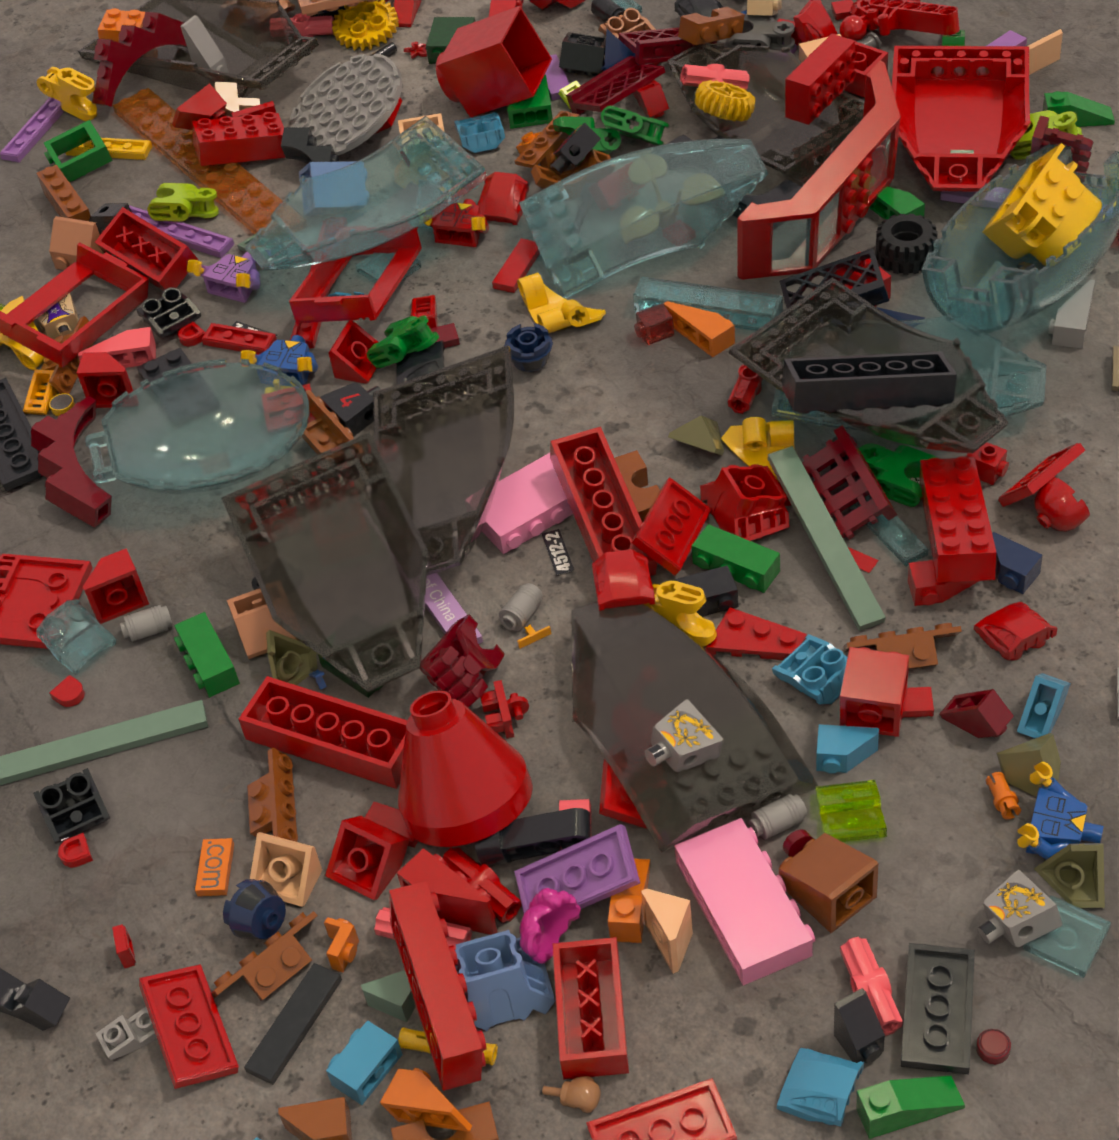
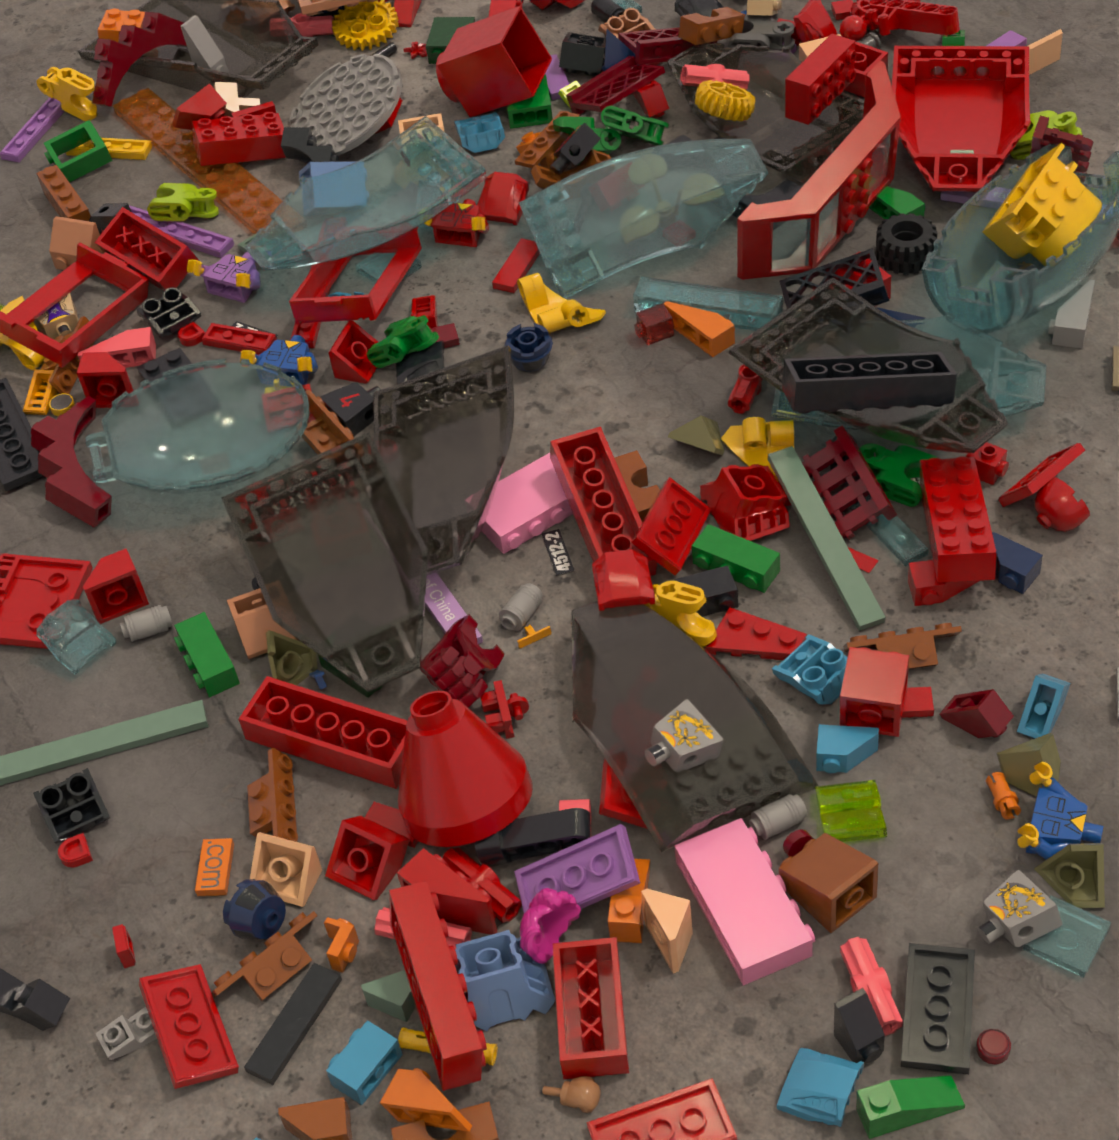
red tile [49,675,85,707] -> none
red slope [974,601,1058,661] -> none
green slope [1043,91,1115,127] -> none

